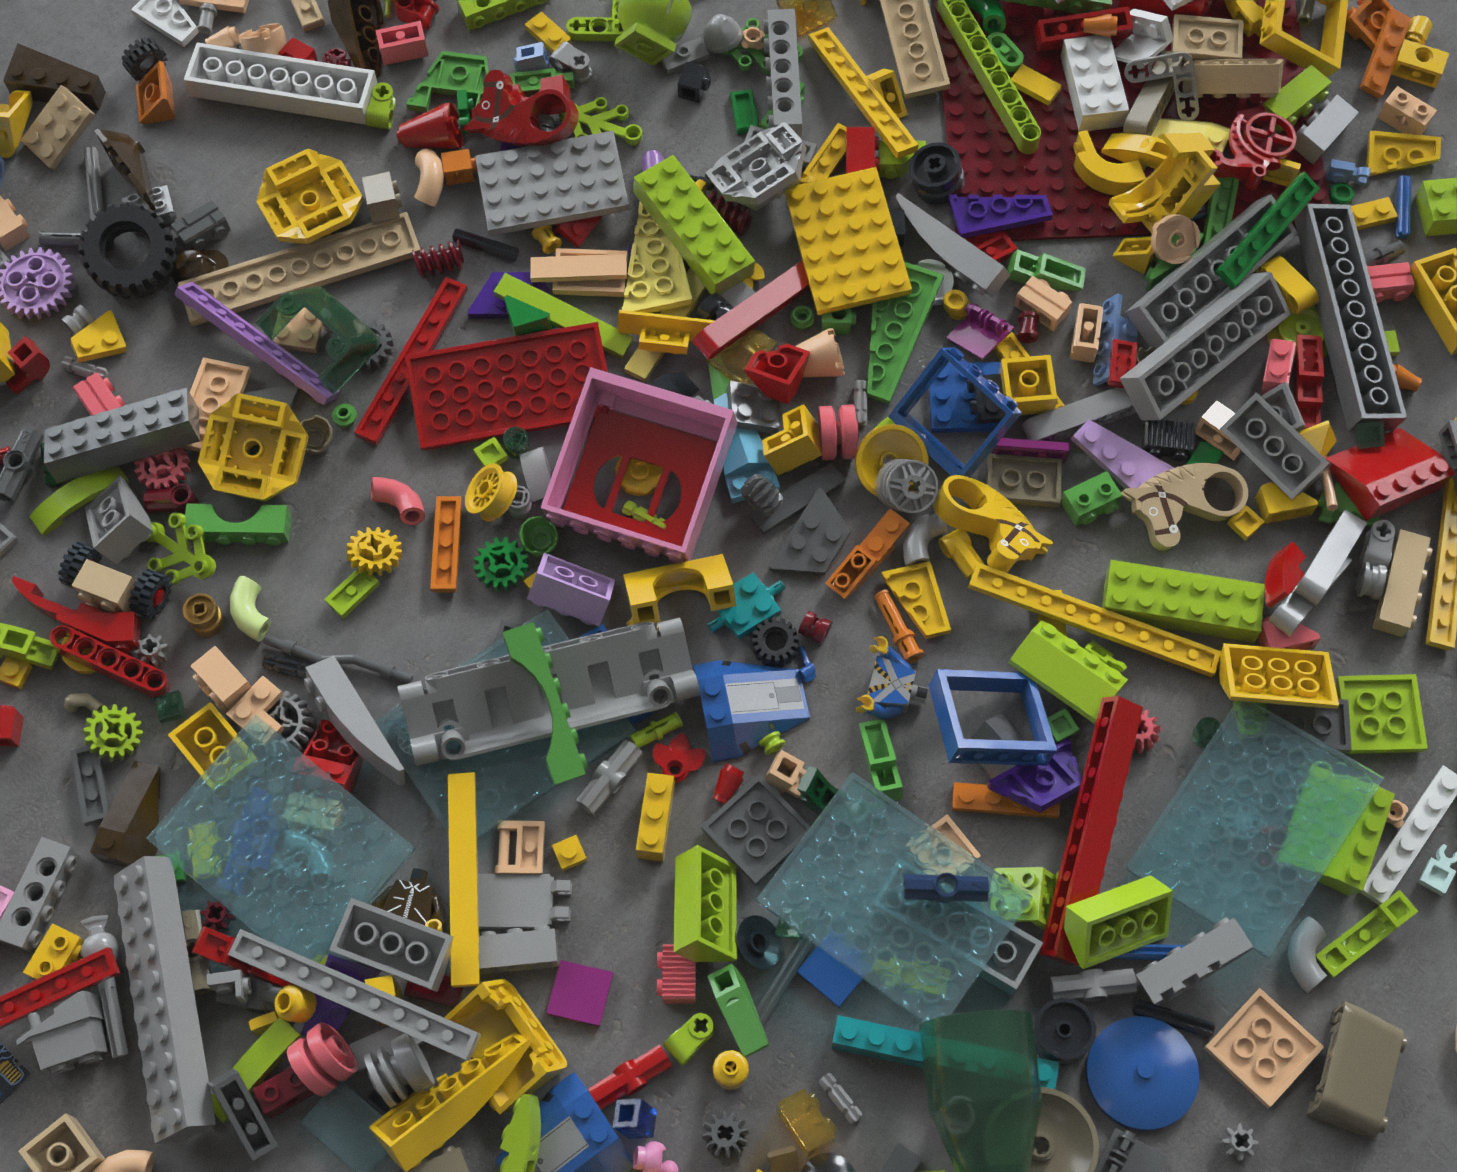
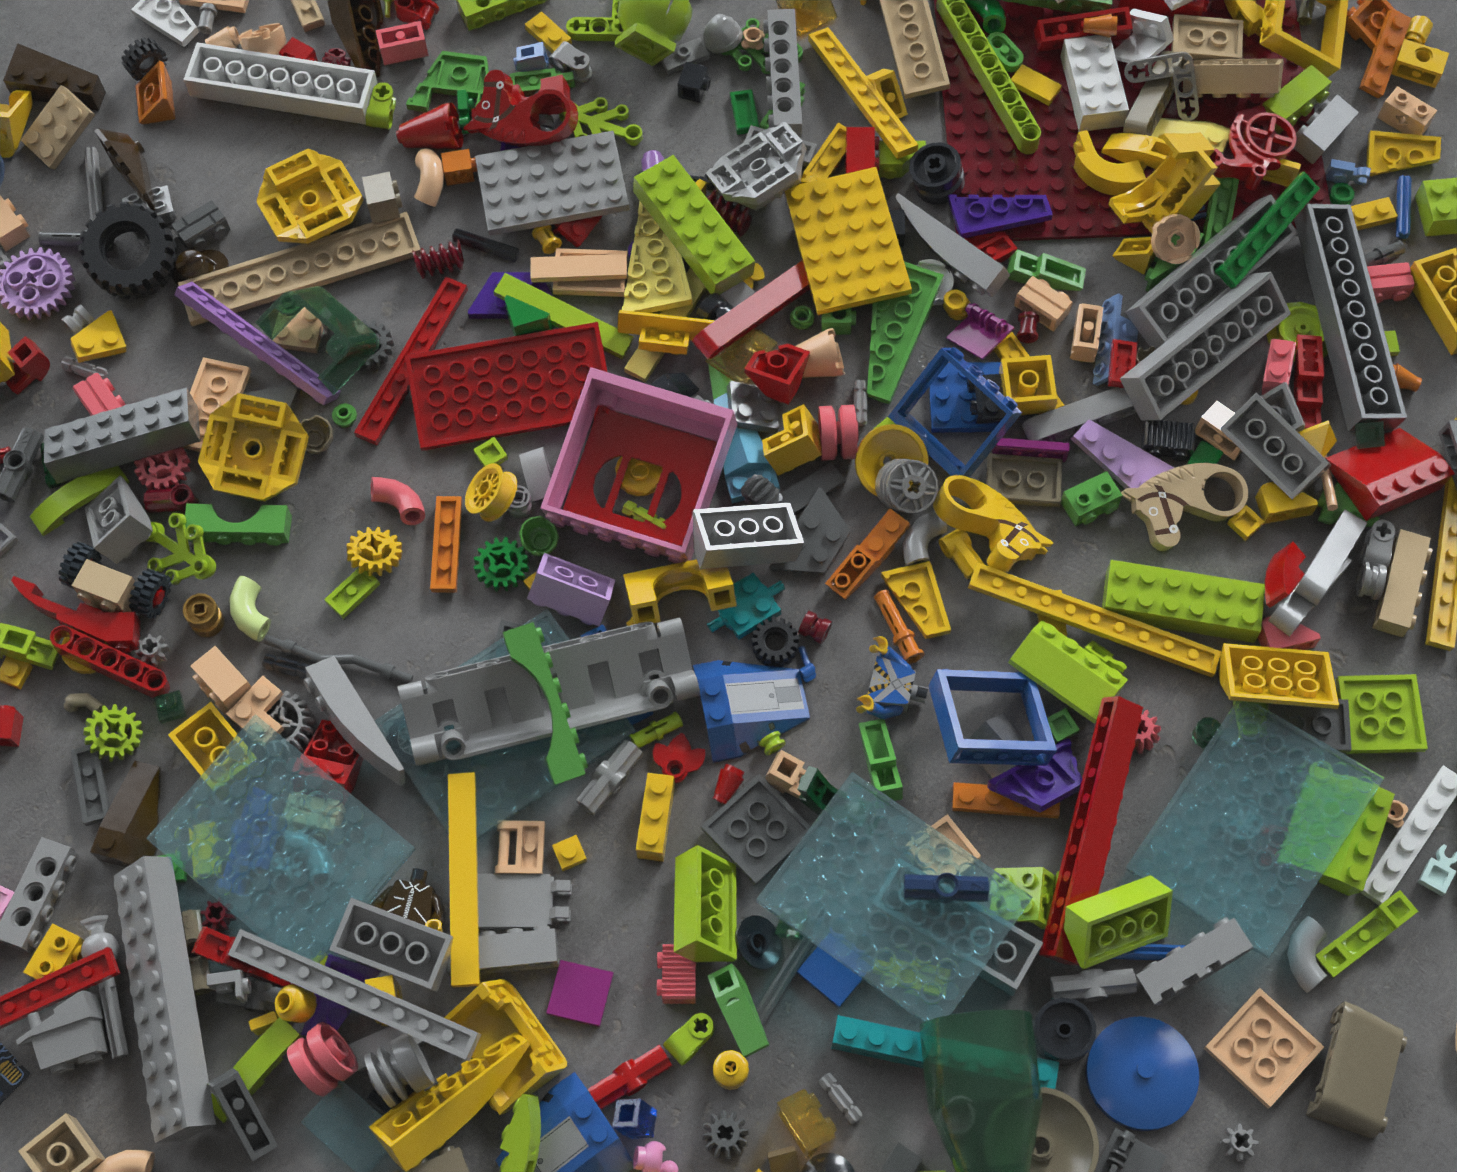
dark red brick [253,1067,315,1119] -> none
dark red tile [404,975,464,1008] -> none
clear green wheel [503,427,530,460] -> none
black axle [1133,999,1215,1038] -> none
yellow beam [1256,255,1319,314] -> none
none -> light grey slope [693,503,804,569]

